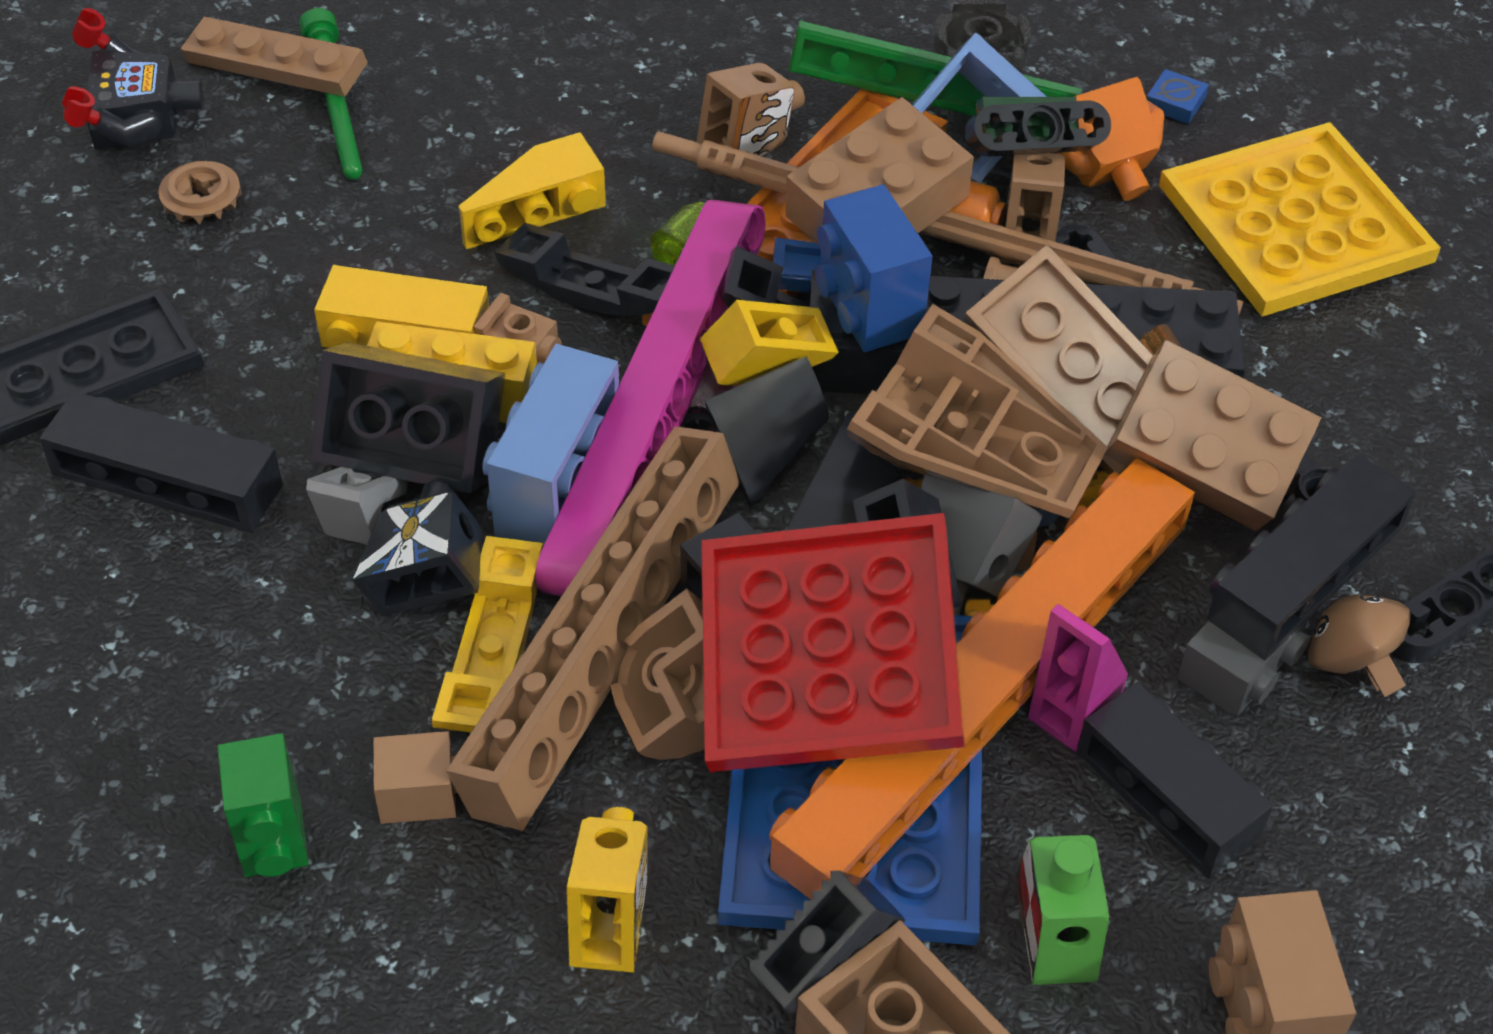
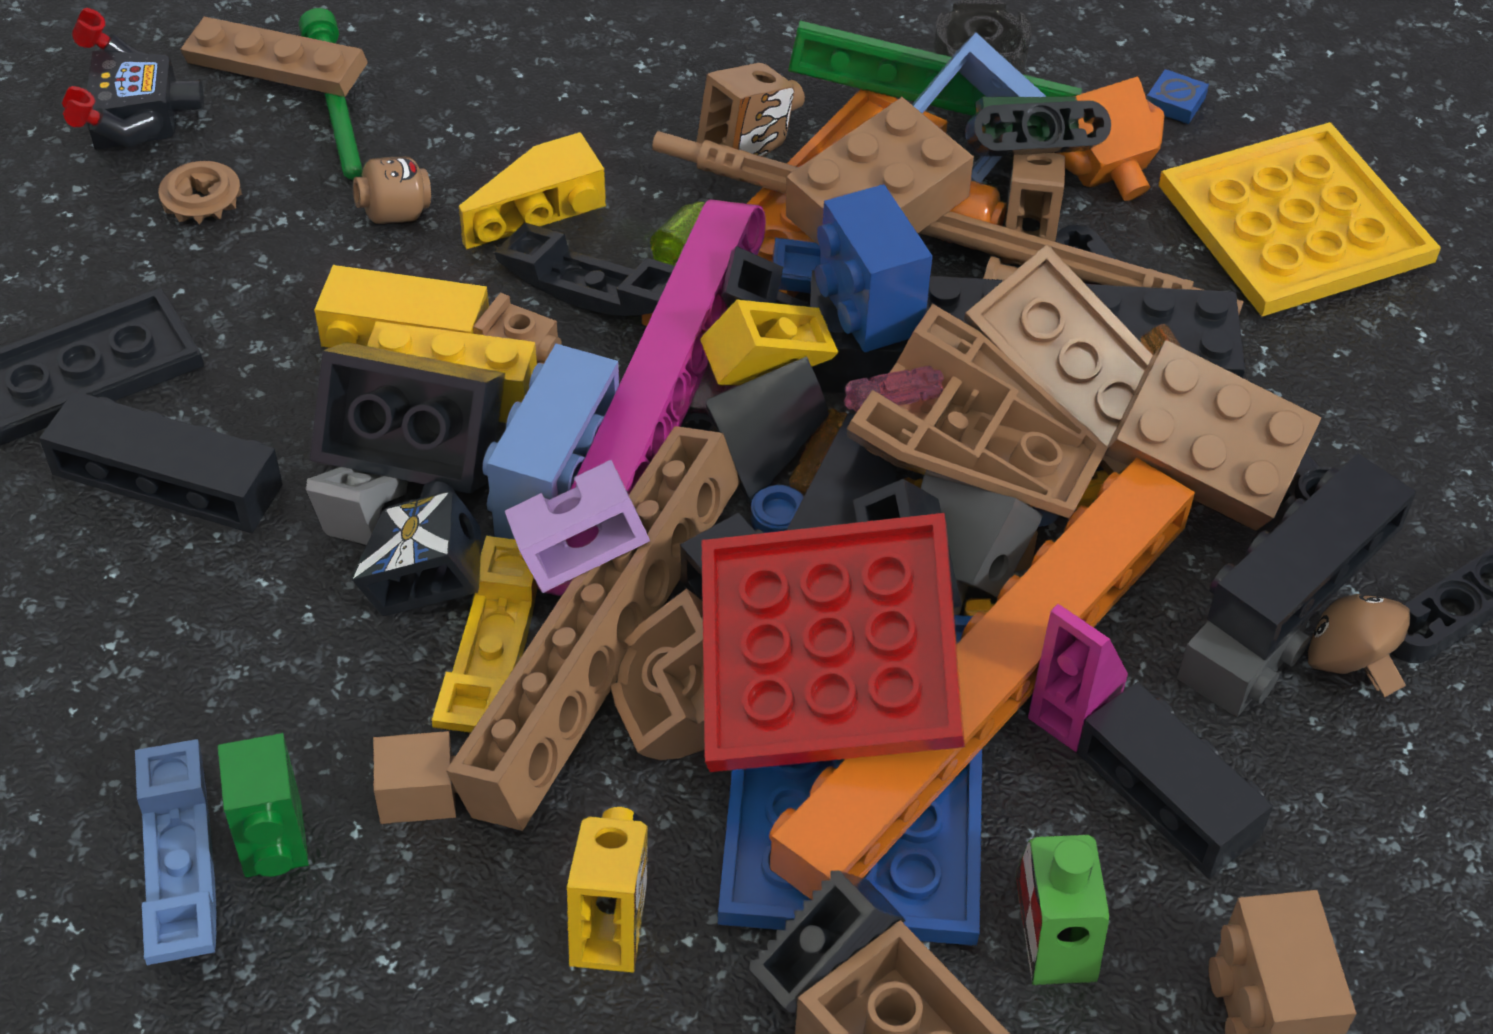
none -> medium blue slope [135,739,216,965]
none -> medium nougat head [353,156,431,224]
none -> lavender brick [504,460,650,593]
none -> blue tile [751,485,804,533]
none -> clear orange axle [789,408,847,496]
none -> clear pink axle [844,366,944,413]

